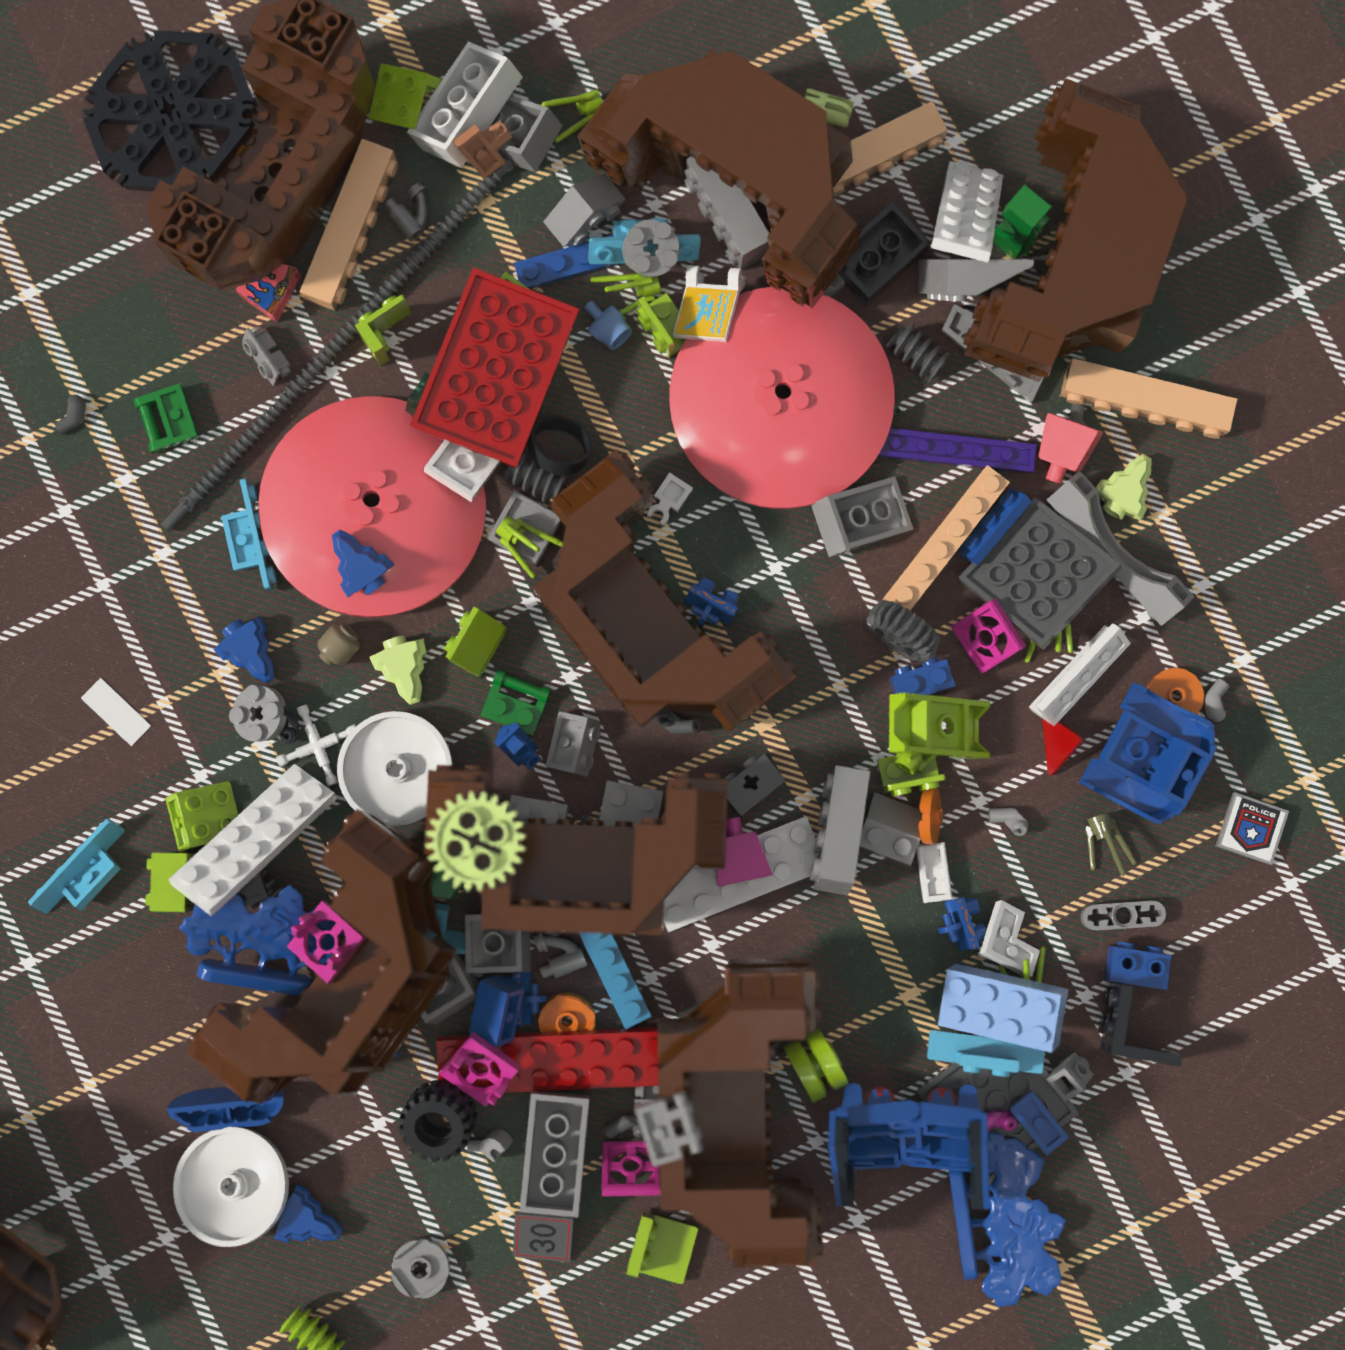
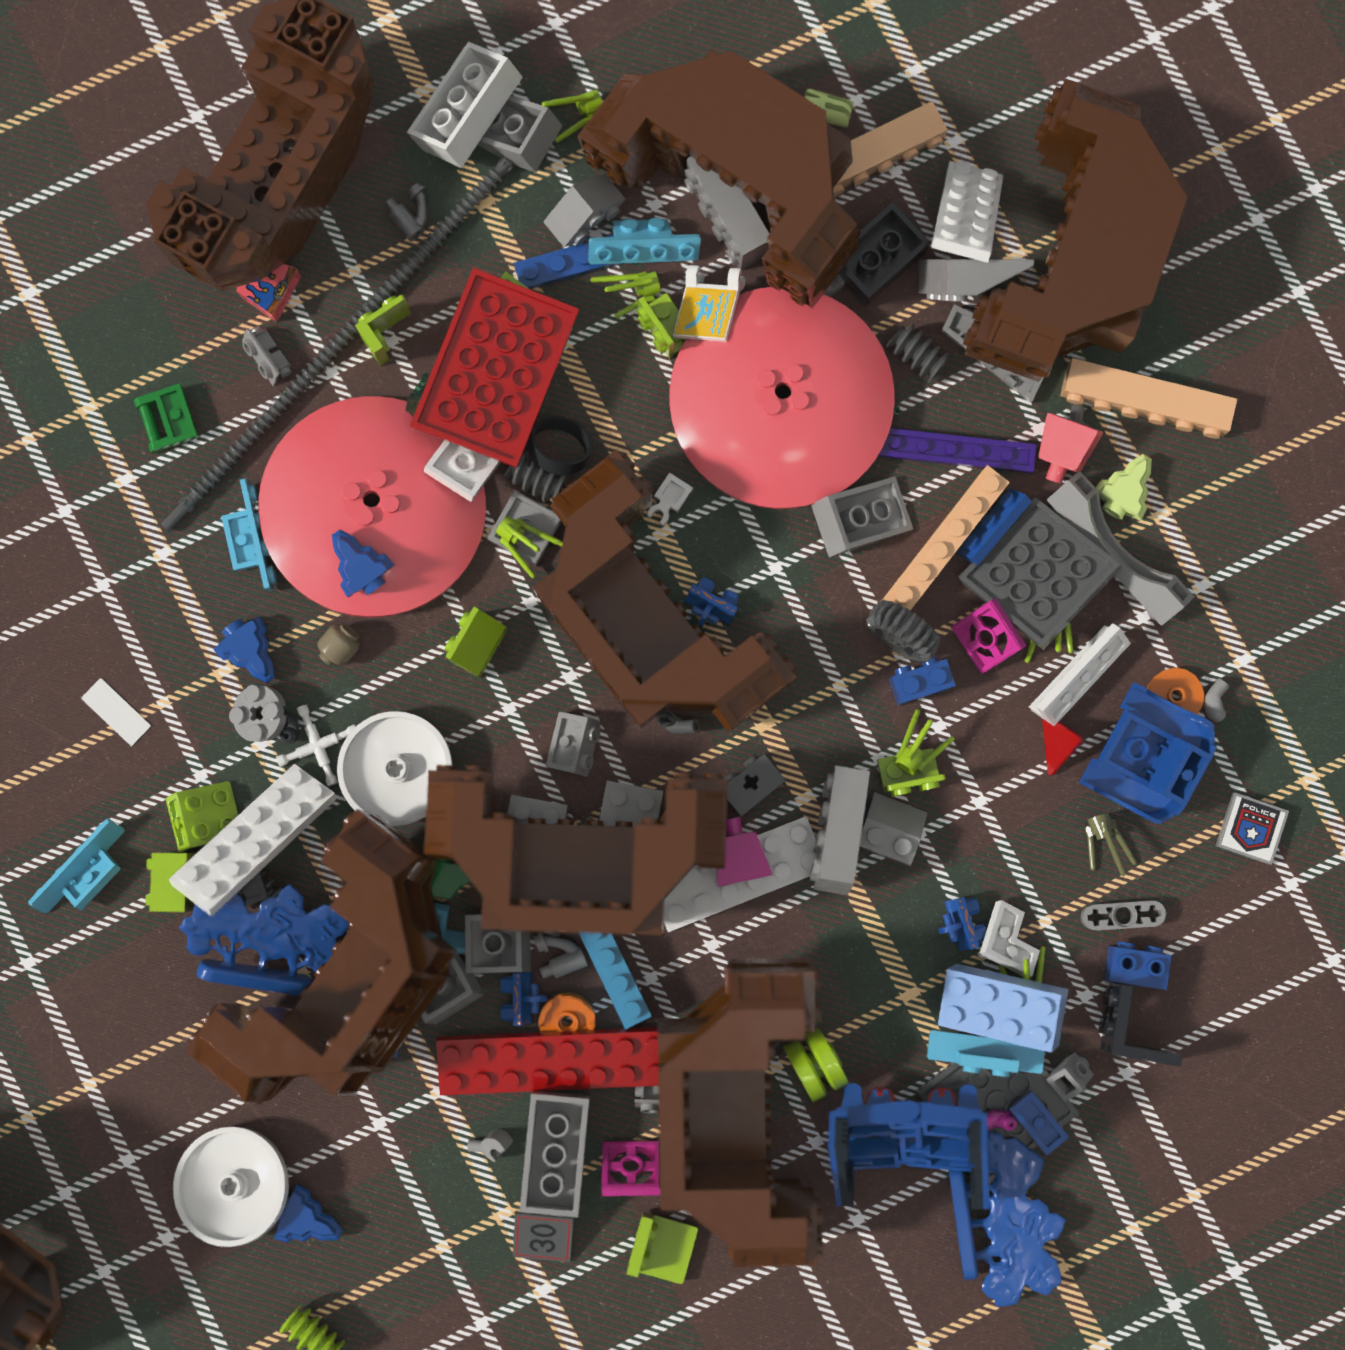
dark grey arm [54,394,86,435] -> none
black plate [82,30,258,192] -> none
blue brick [167,1087,284,1132] -> none
dark pink piece [287,901,367,984] -> none
light nougat brick [300,139,398,311] -> none
lime bracket [369,63,443,130] -> none
yellowish green rock [370,635,427,705] -> none
light grey plate [391,1237,450,1299] -> none
black tyre [398,1080,478,1162] -> none
yellowish green gear [426,791,526,891] -> none
dark pink piece [439,1032,520,1107] -> none
nougat hinge [453,121,512,178] -> none
blue brick [469,975,525,1047] -> none
green plate [480,669,552,736] -> none
blue hips [494,722,541,770] -> none
medium blue piece [585,301,632,350] -> none
dark grey arm [604,1115,643,1139] -> none
light grey plate [622,219,679,278] -> none
light grey plate [635,1091,703,1167] -> none
lime piece [889,693,990,760] -> none
white plate [916,842,952,903] -> none
orange plate [919,788,943,845] -> none
light grey arm [988,808,1028,836] -> none
green arch [993,184,1051,260] -> none

